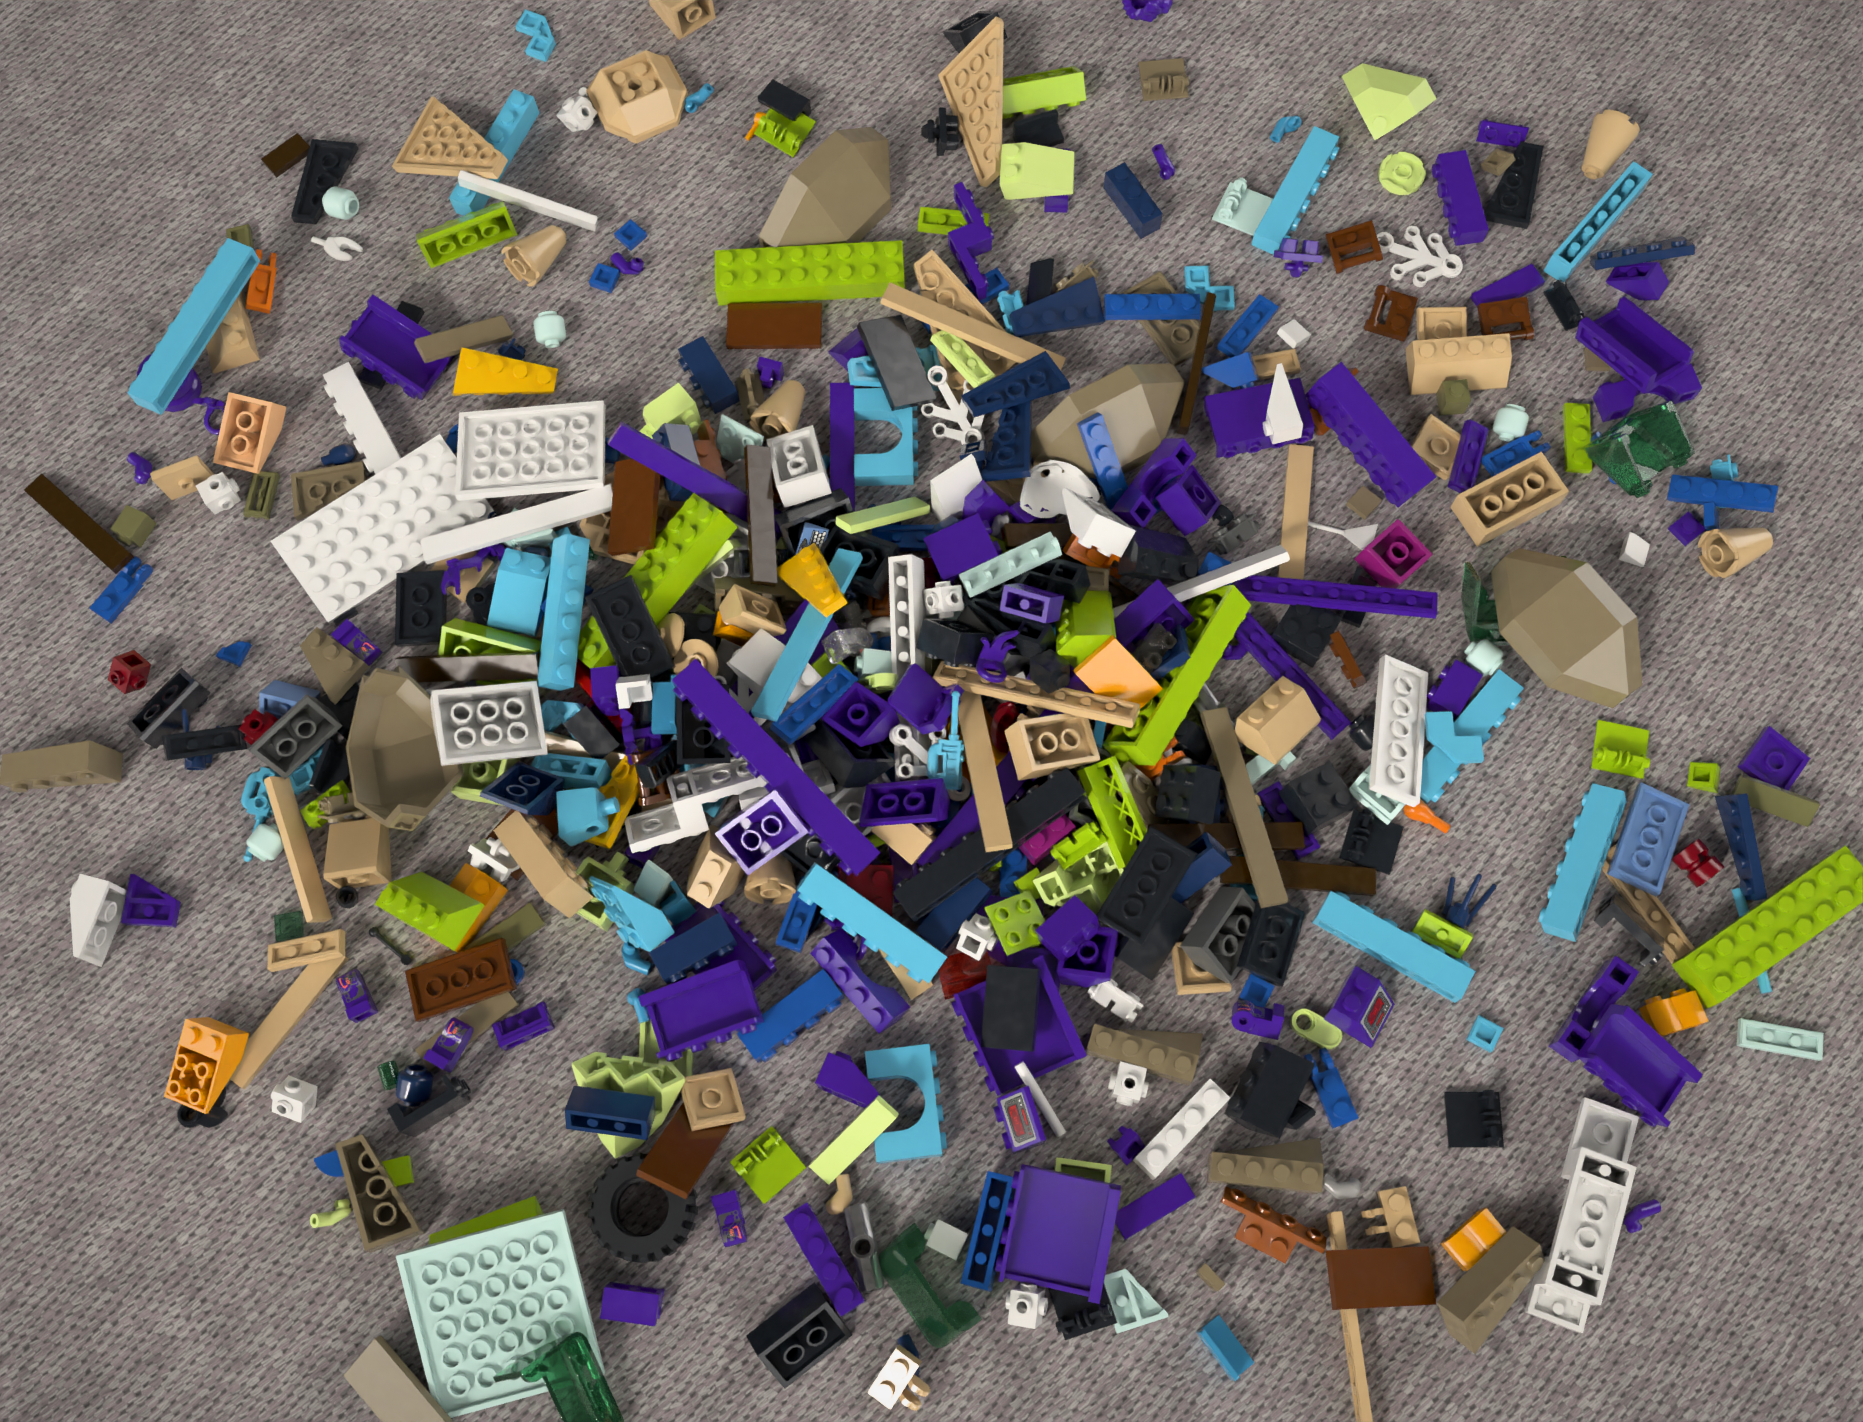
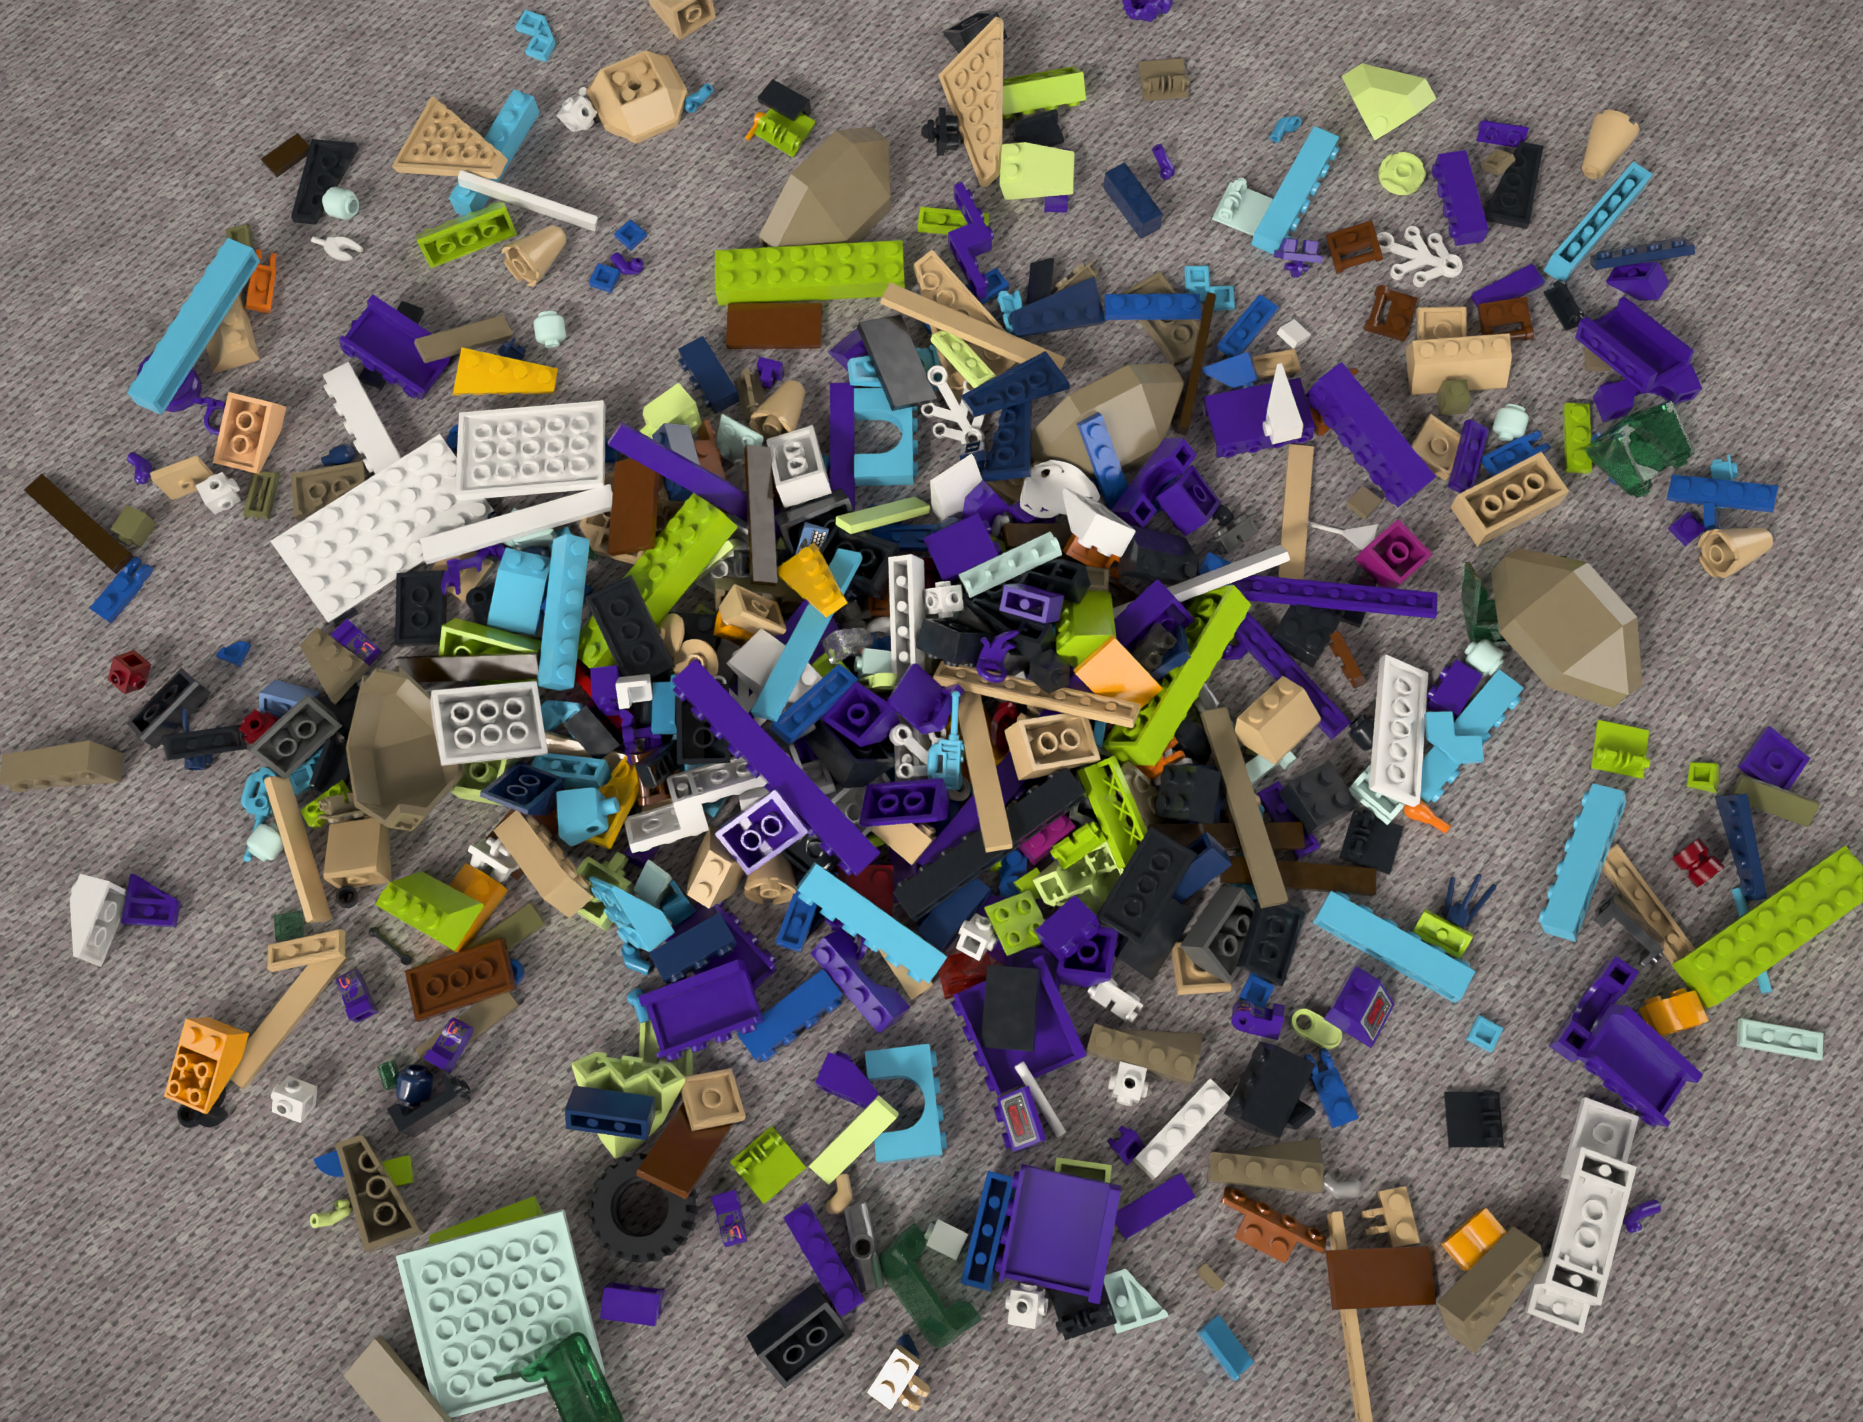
dark purple hinge [492,1001,555,1051] -> none
medium blue tile [1607,782,1690,897] -> none
white slope [1618,532,1650,567] -> none

